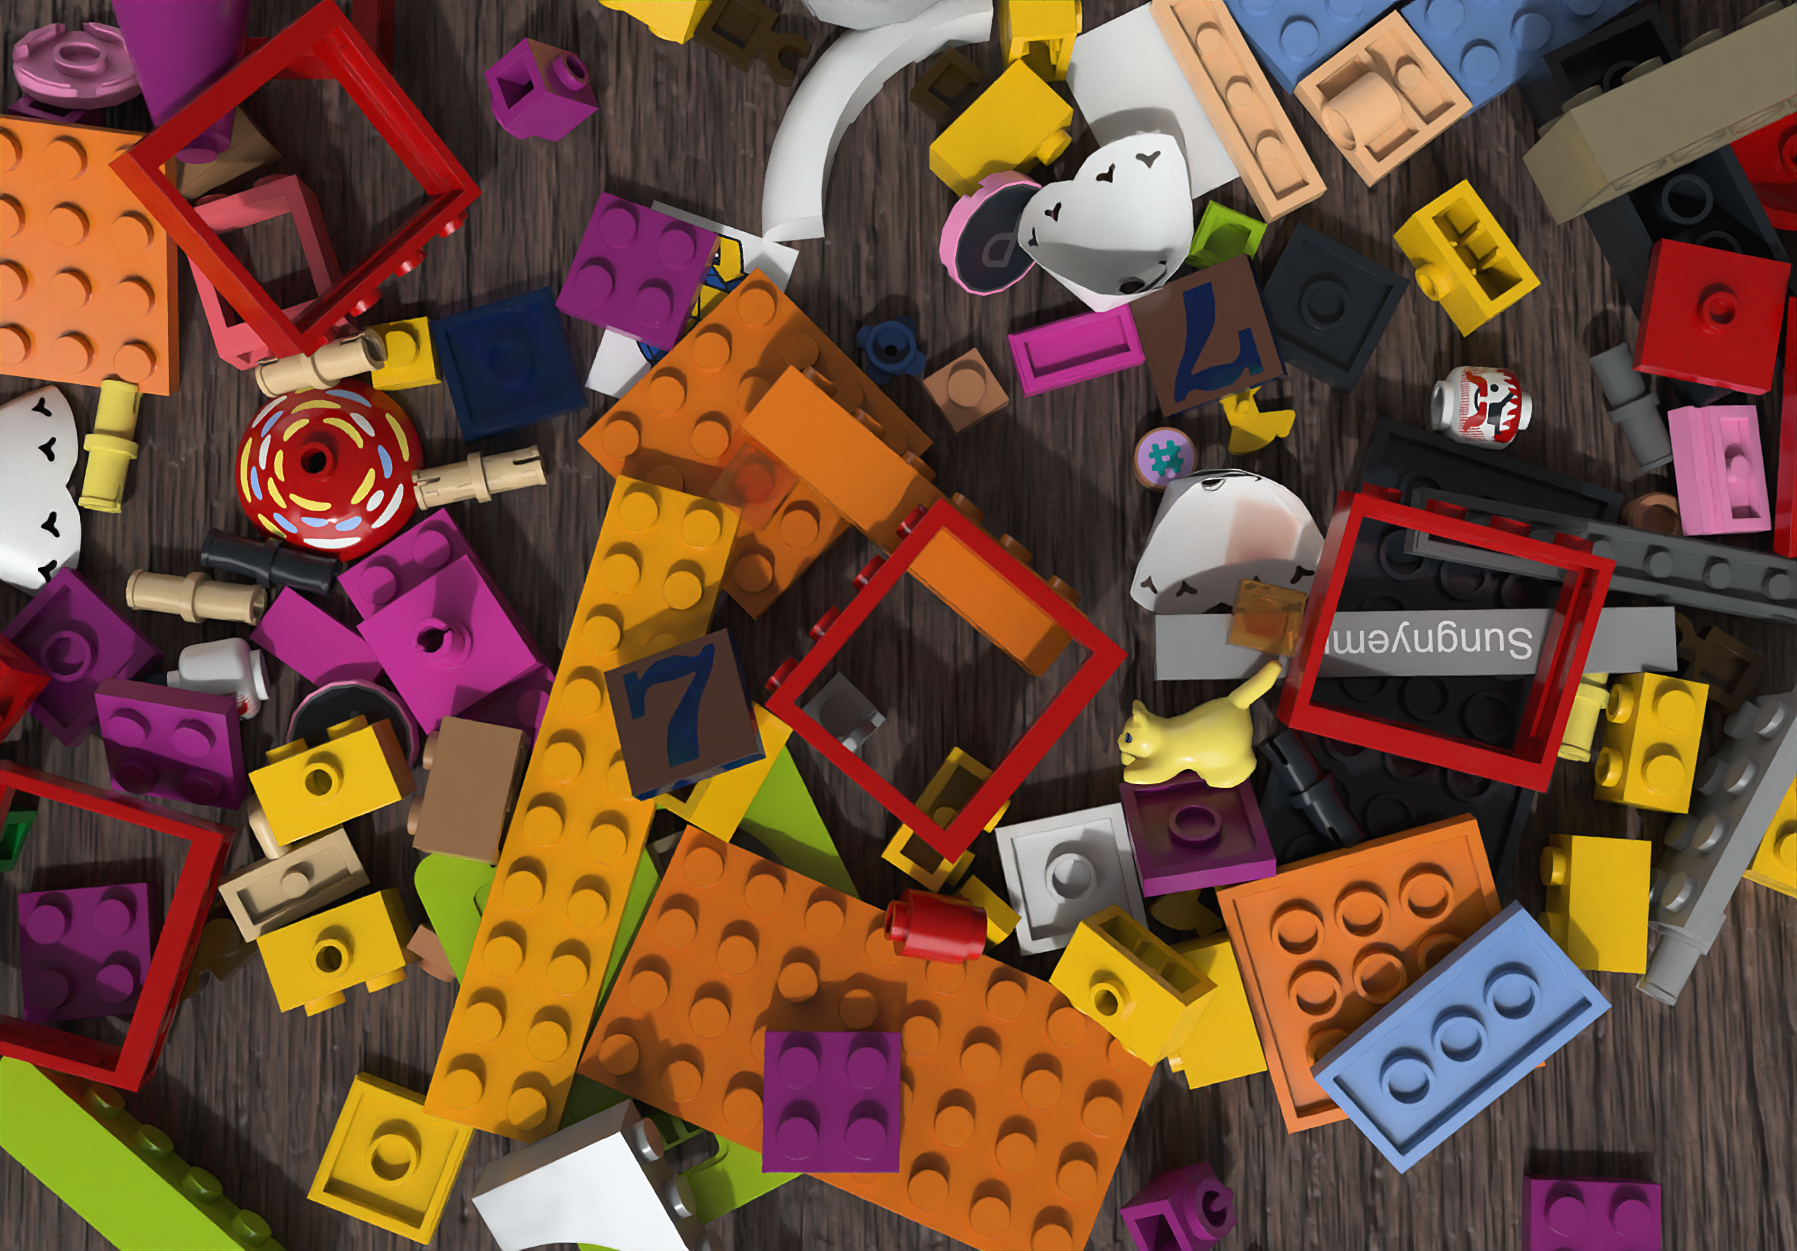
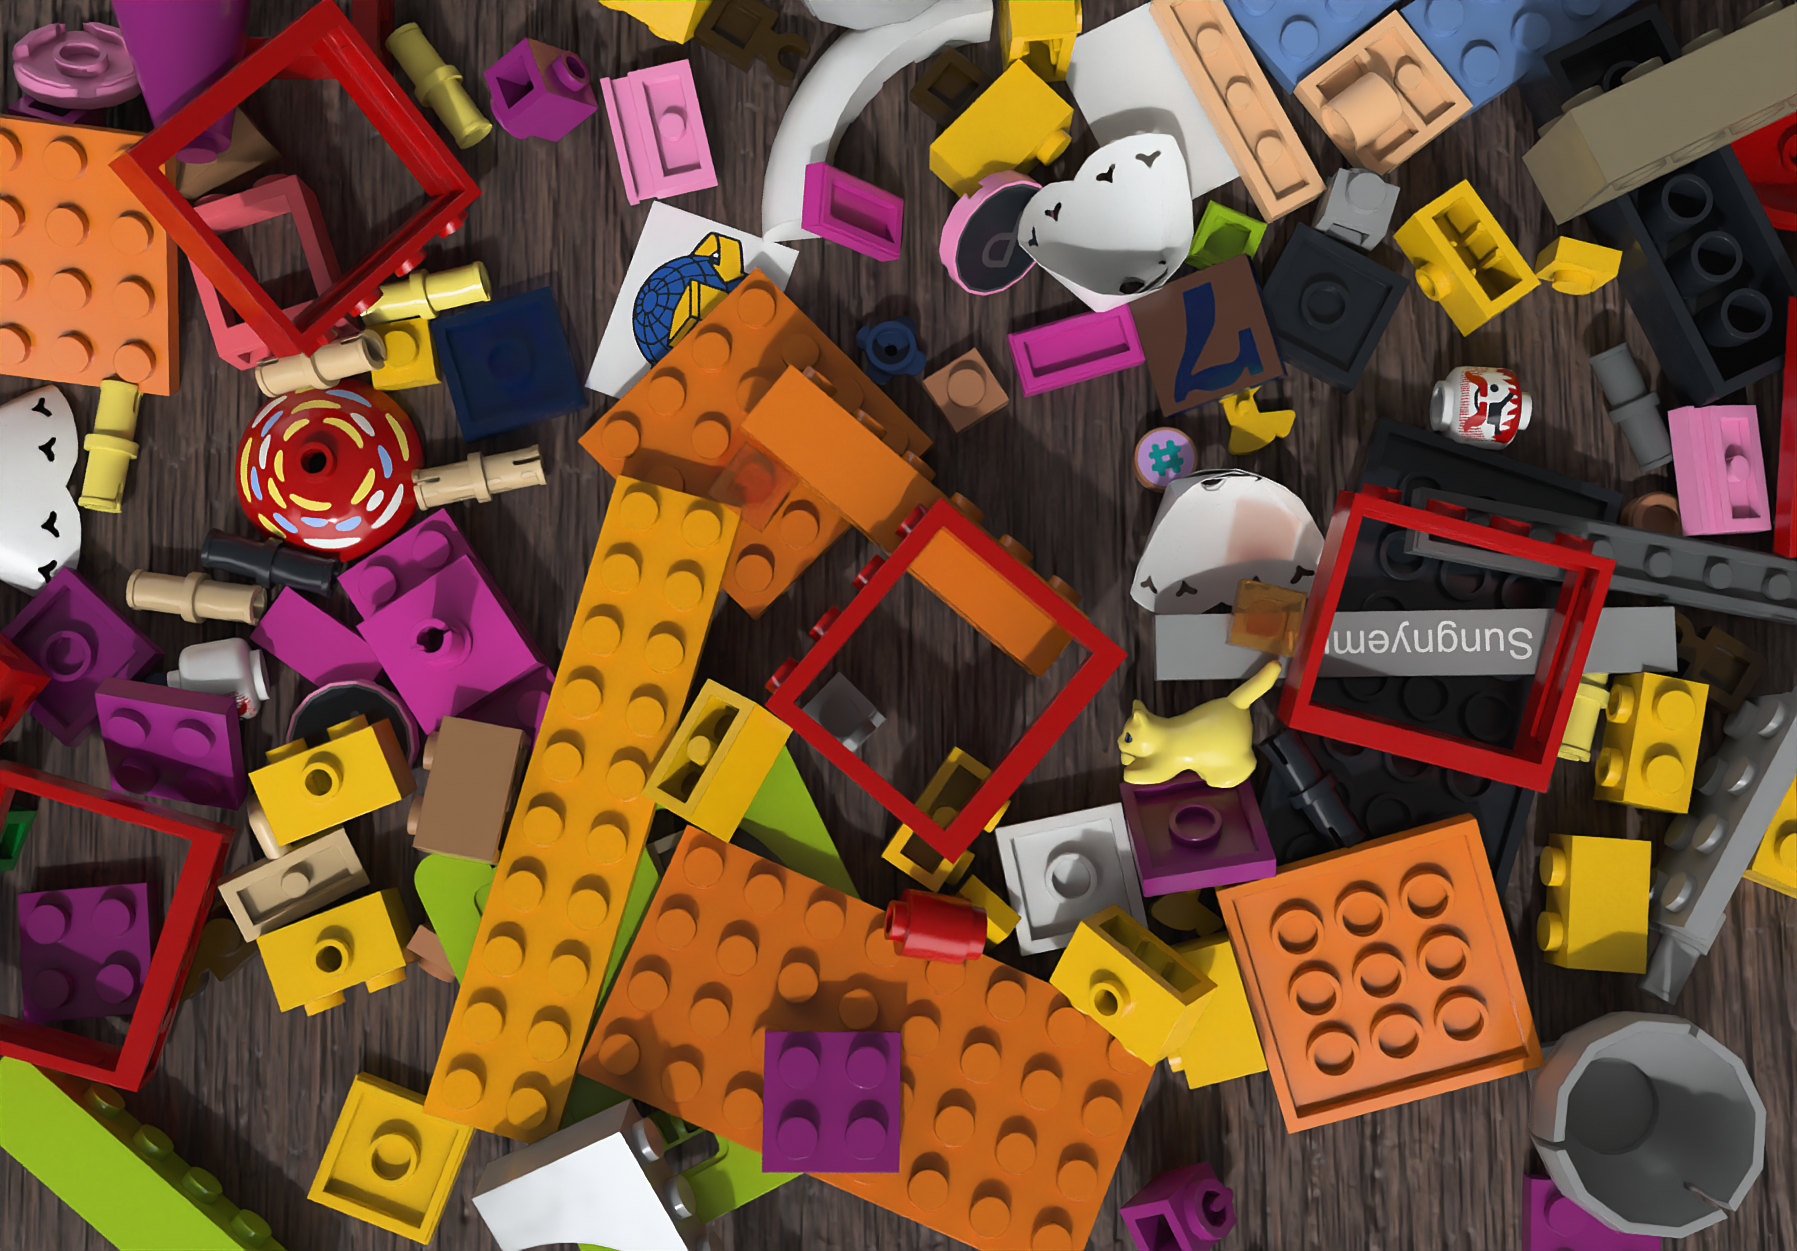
magenta plate [555,191,721,353] -> none
reddish brown tile [604,628,766,801] -> none
medium blue plate [1309,900,1612,1174] -> none
red plate [1632,238,1791,395] -> none
none -> light yellow pin [360,261,492,326]
none -> light yellow pin [385,22,492,149]
none -> bright pink plate [600,59,718,206]
none -> dark pink tile [801,162,904,262]
none -> light grey brick [1310,168,1400,257]
none -> light grey plate [1527,1011,1767,1238]
none -> yellow plate [1534,236,1623,295]

